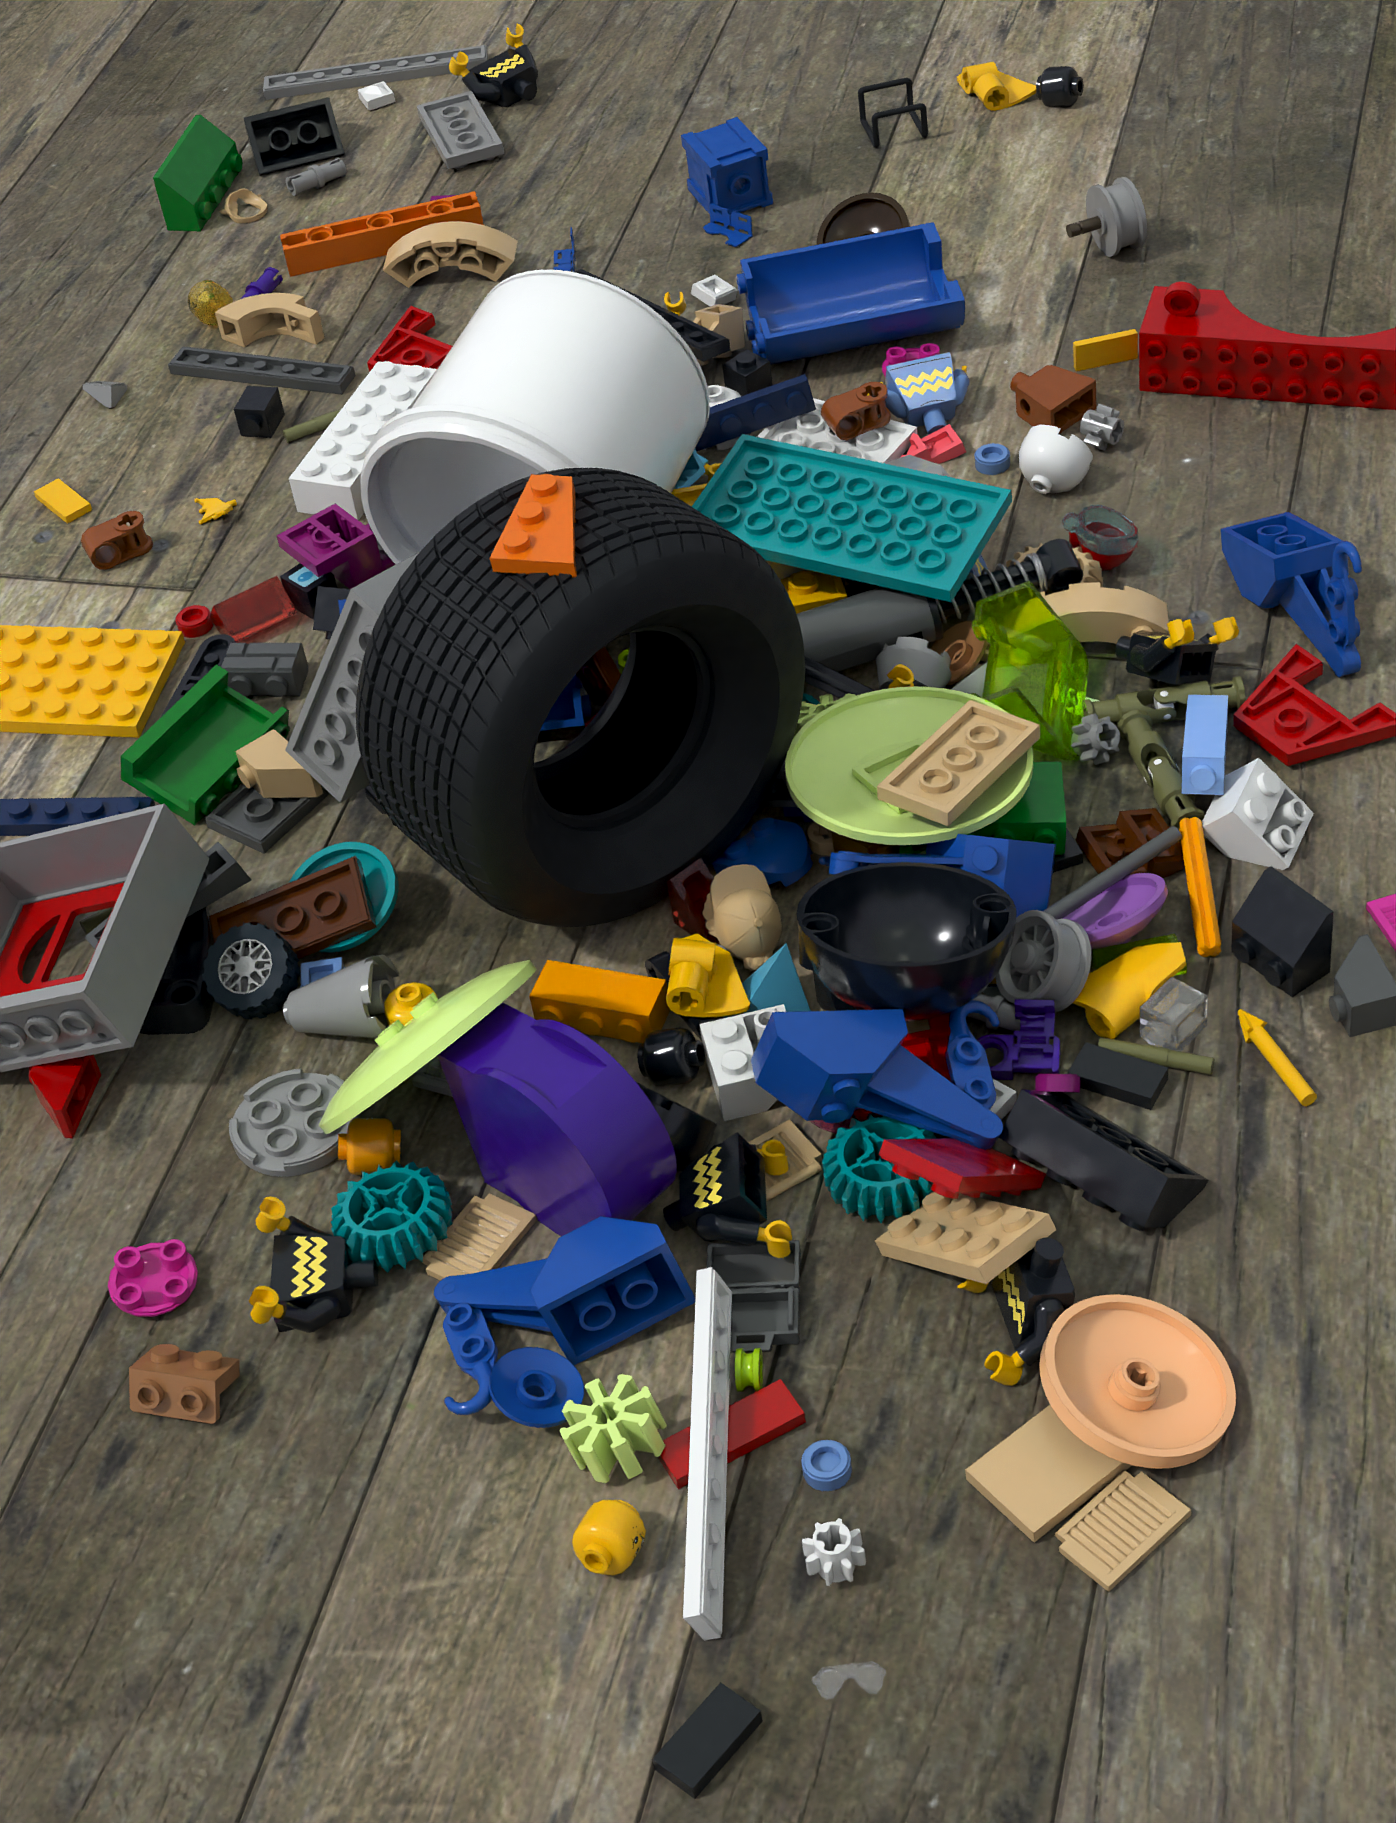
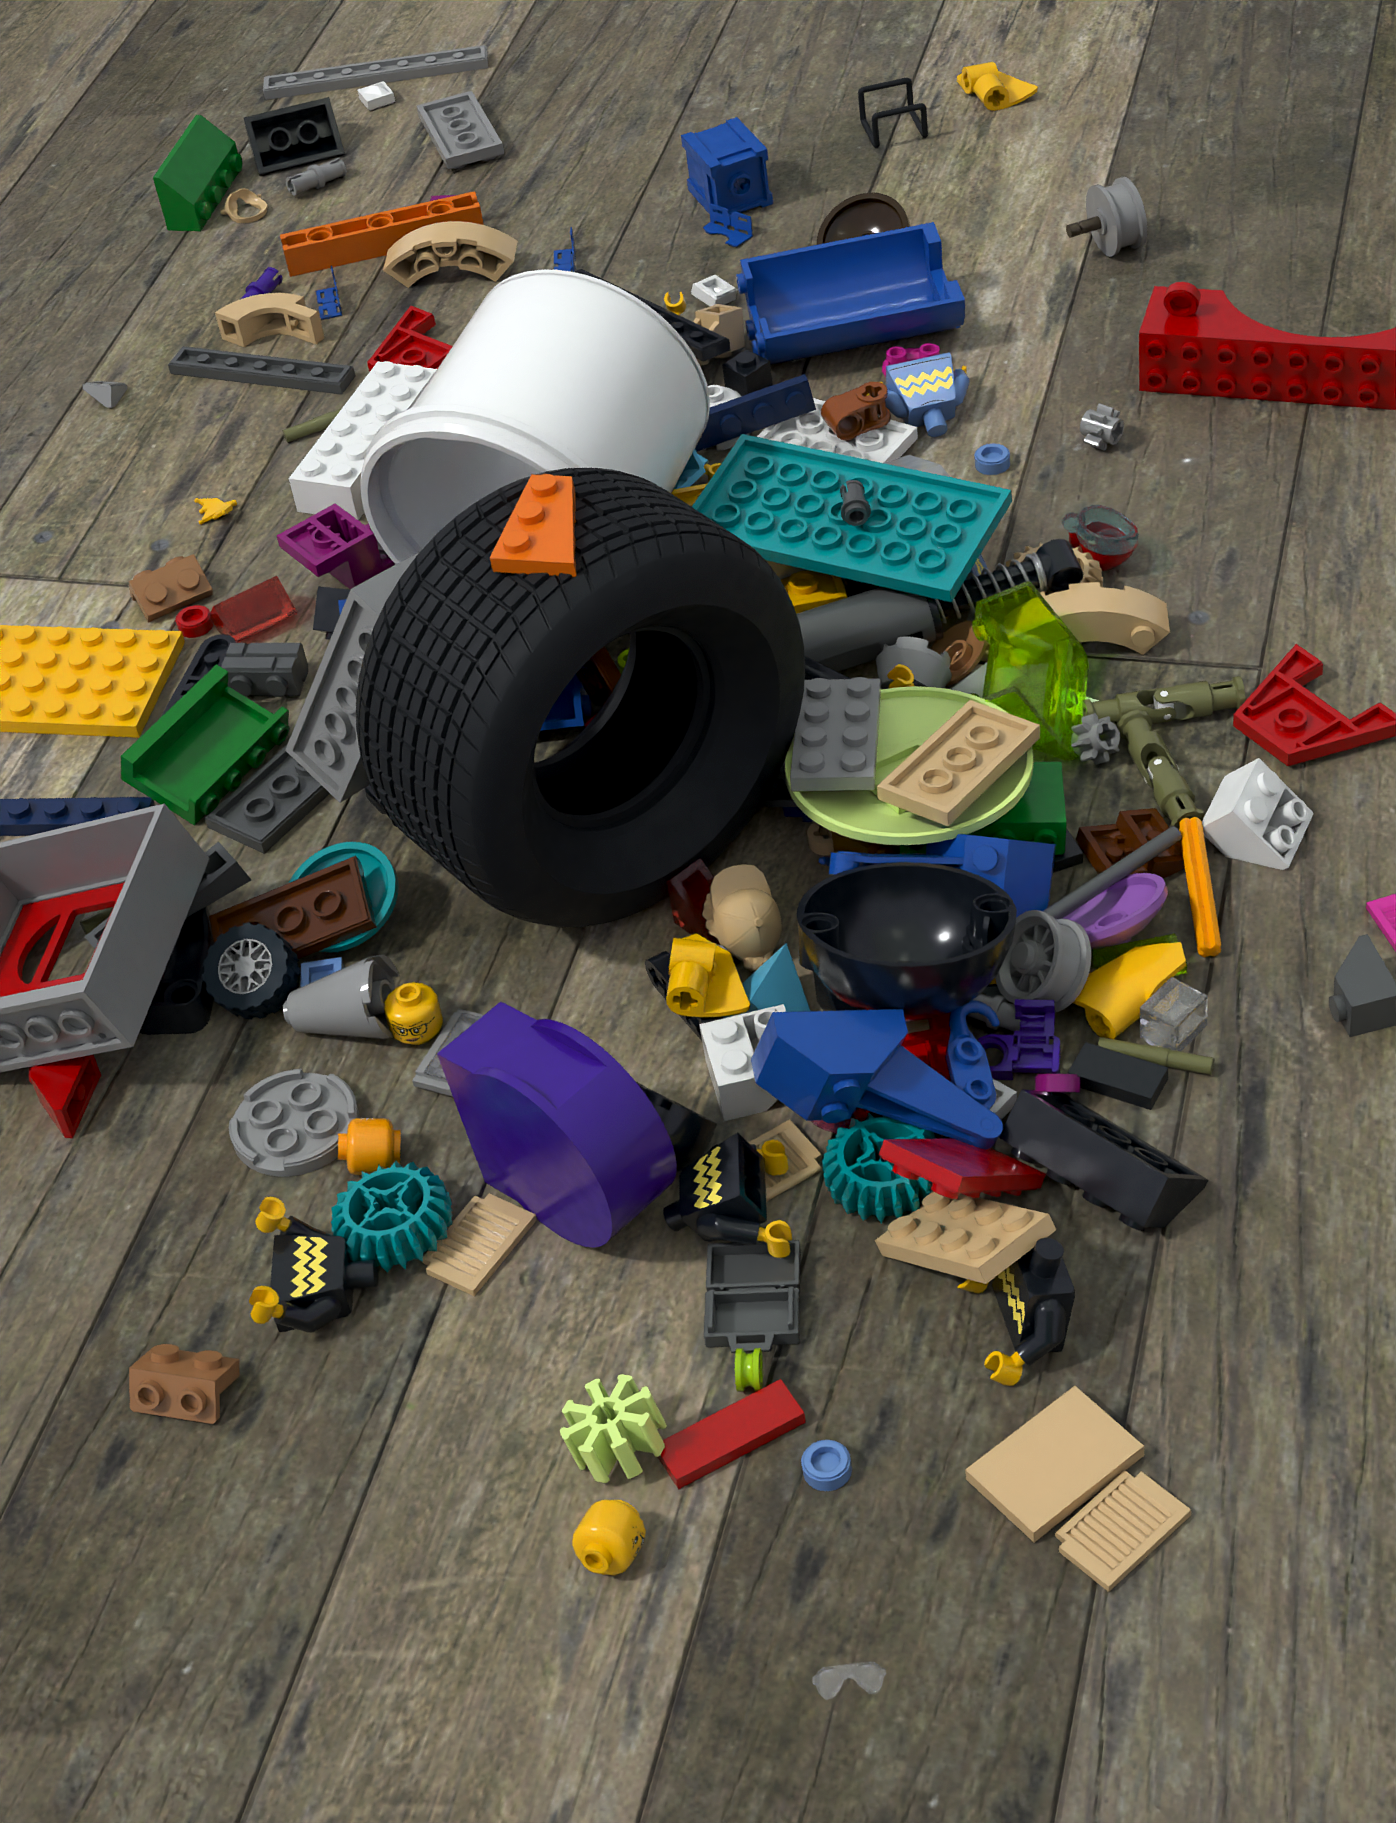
yellow piece [34,478,92,524] -> none
dark orange piece [81,511,153,570] -> none
dark pink dish [107,1239,198,1317] -> none
clear yellow head [187,280,233,326] -> none
black brick [234,386,285,438] -> none
tan slope [235,729,323,798] -> none
black brick [280,563,338,620] -> none
yellowish green dish [319,960,537,1134] -> none
blue slope [434,1216,696,1415] -> none
black torso [449,24,538,107] -> none
blue dish [489,1347,584,1428] -> none
light orange brick [529,960,670,1043] -> none
black head [637,1027,705,1086] -> none
black tile [652,1682,763,1799] -> none
white tile [683,1267,732,1641] -> none
blue slope [712,818,813,887] -> none
white gear [802,1518,866,1586] -> none
coral slope [900,424,966,464] -> none
dark orange torso [1010,365,1096,435] -> none
white cylinder [1019,425,1093,494] -> none
black head [1036,66,1084,107] -> none
light nougat dish [1039,1294,1236,1469] -> none
yellow piece [1073,329,1138,371] -> none
black torso [1115,617,1239,685] -> none
light blue brick [1182,695,1228,795] -> none
blue slope [1221,512,1362,677] -> none
black slope [1231,866,1334,997] -> none
yellow piece [1238,1009,1317,1106] -> none
none -> medium nougat bracket [129,554,213,622]
none -> blue piece [316,266,342,320]
none -> light grey plate [790,677,881,791]
none -> dark grey pin [840,480,871,526]

